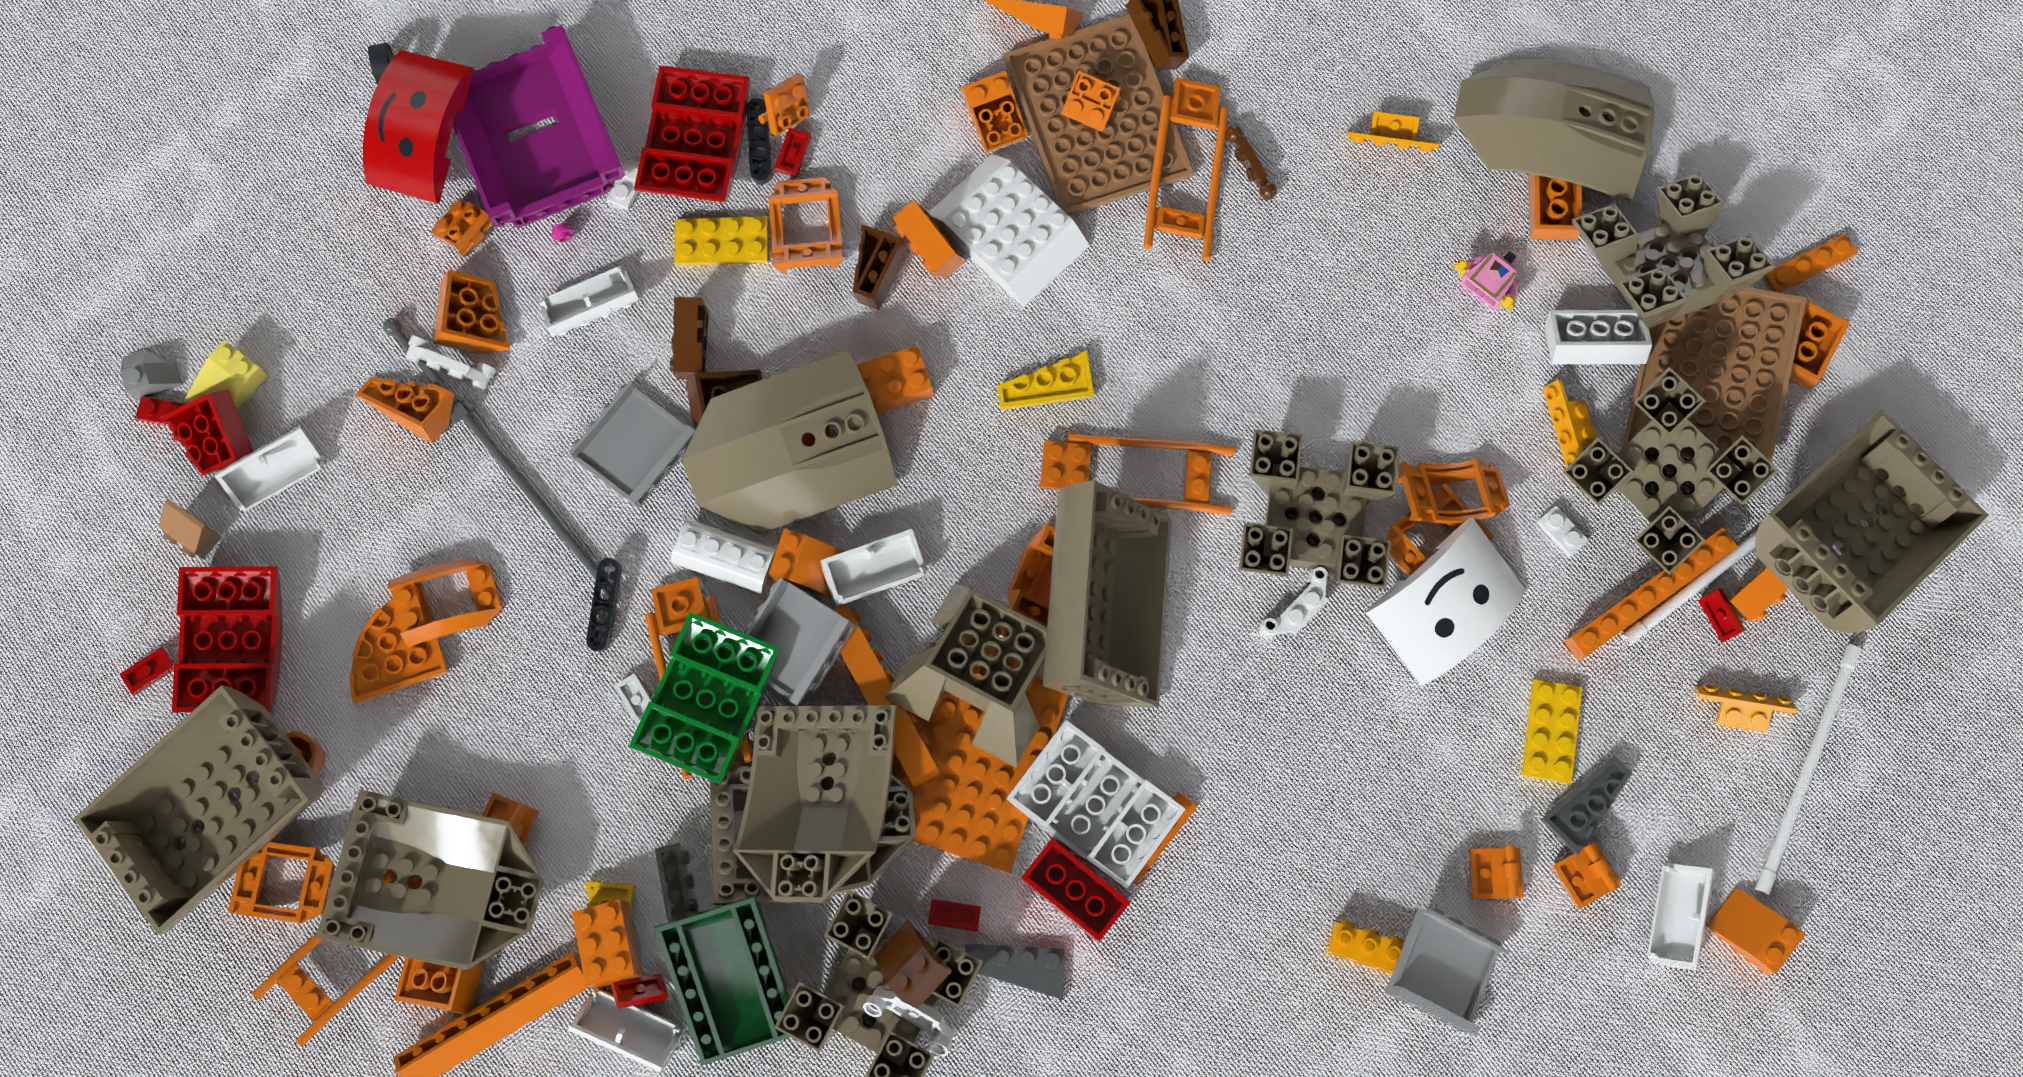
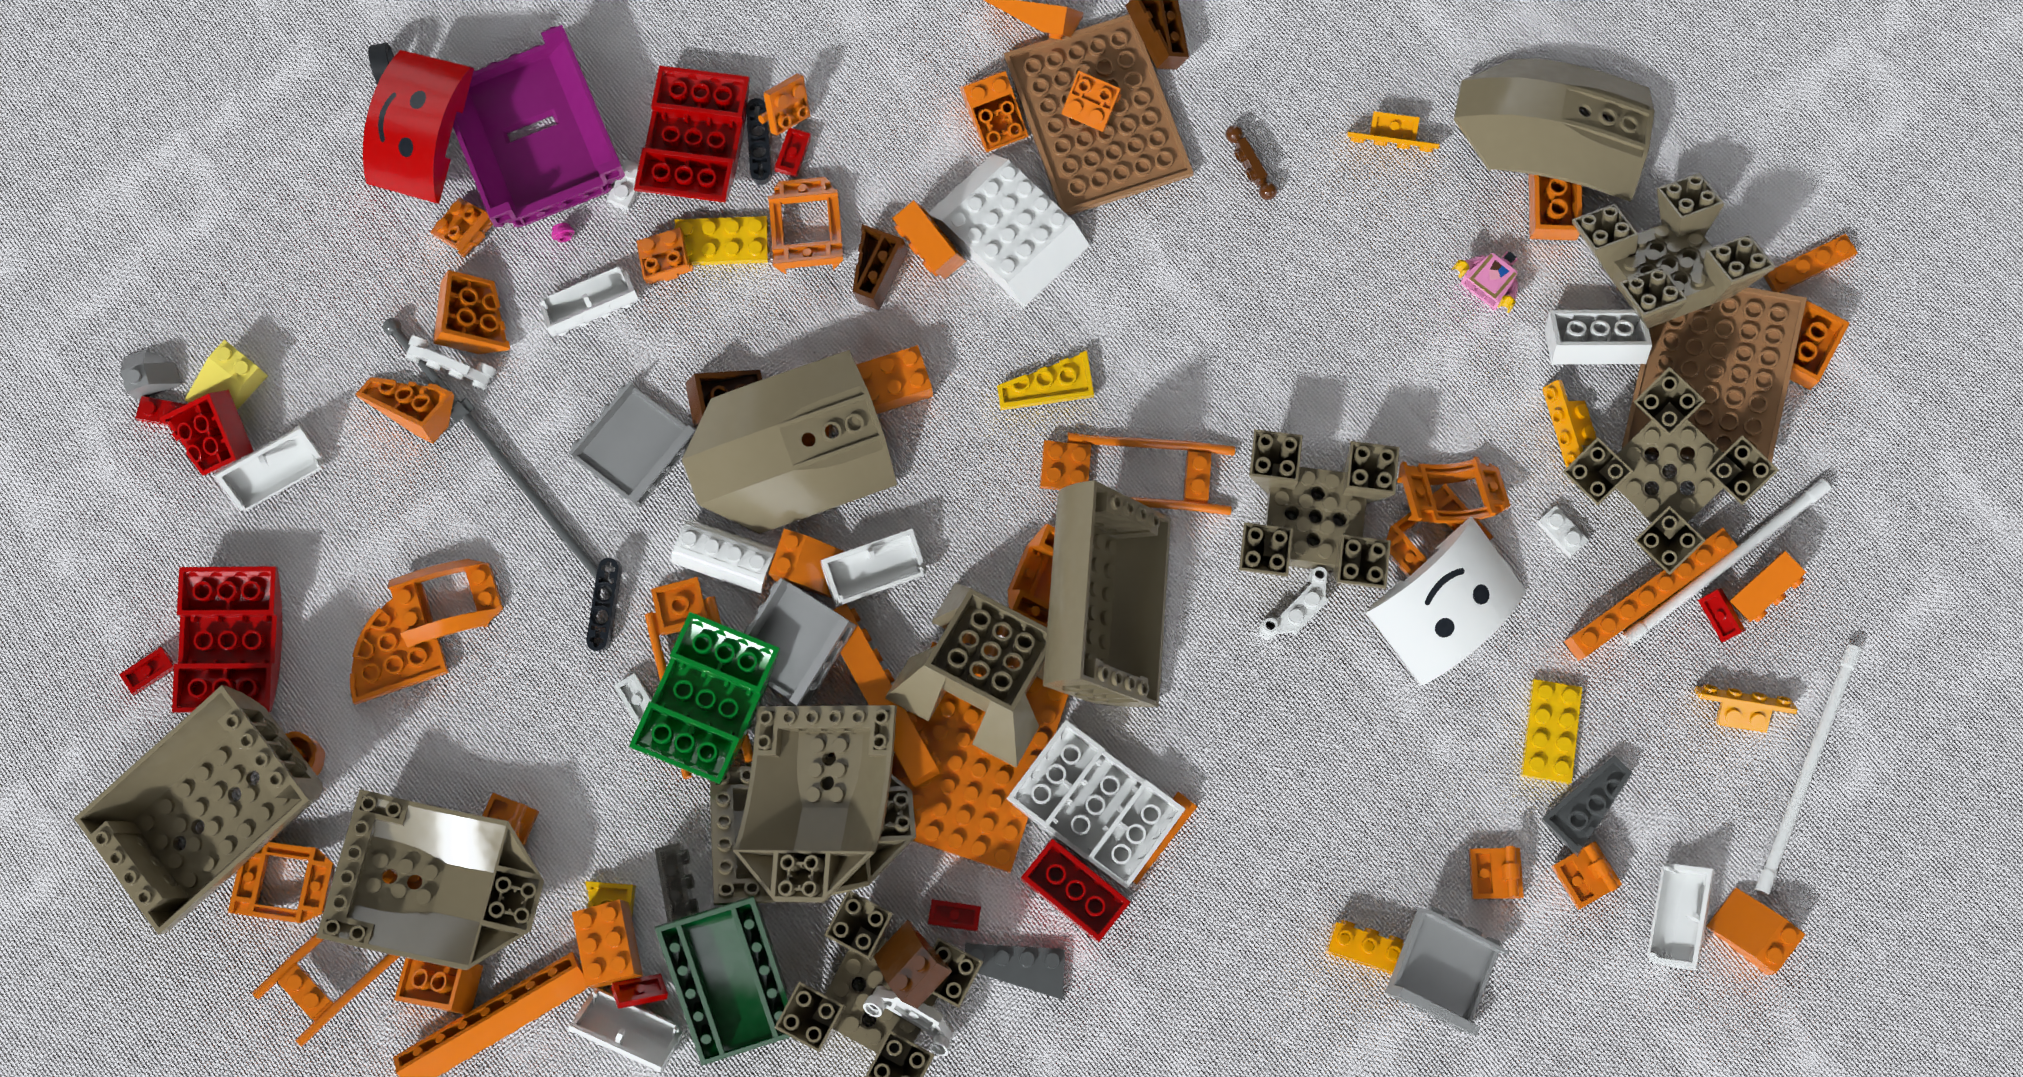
medium nougat slope [158,499,221,560] -> none
reddish brown wedge [670,297,709,380] -> none
orange plate [1143,78,1228,261] -> none
dark tan slope [1755,410,1989,633] -> none
none -> orange plate [636,227,694,284]

